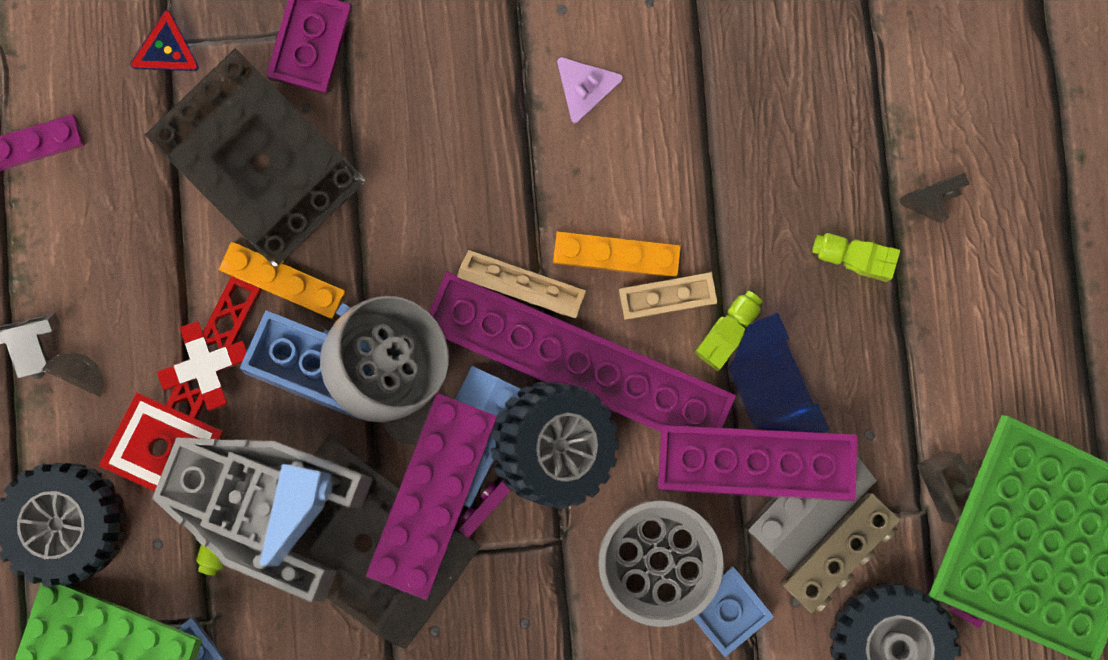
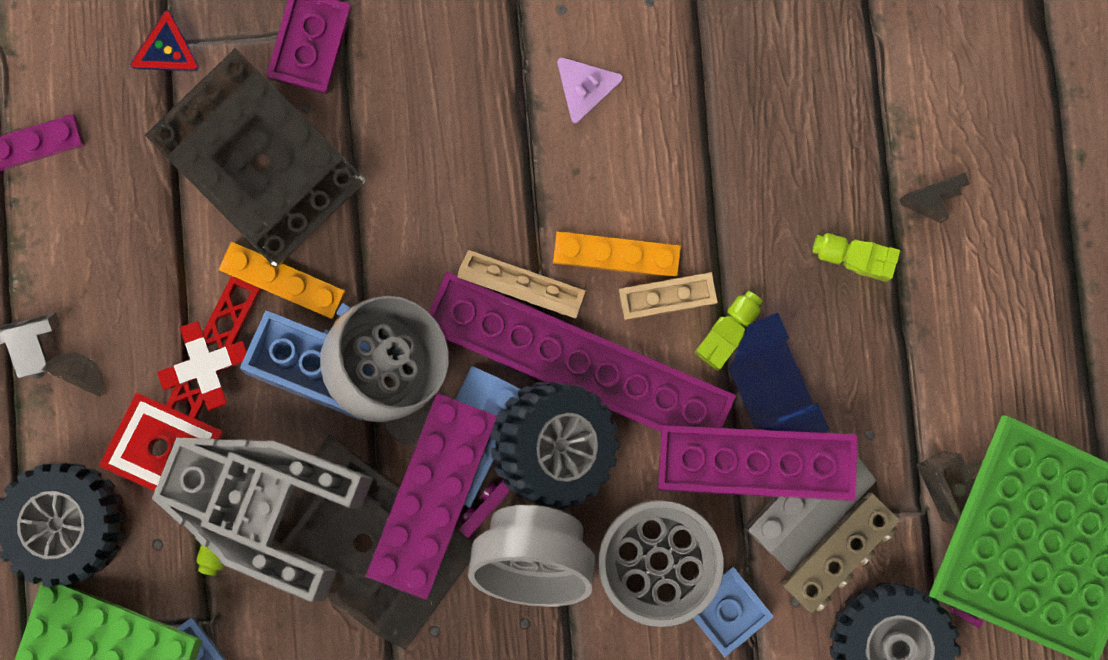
light blue slope [260,464,332,566] -> none
none -> light grey wheel [468,505,595,607]

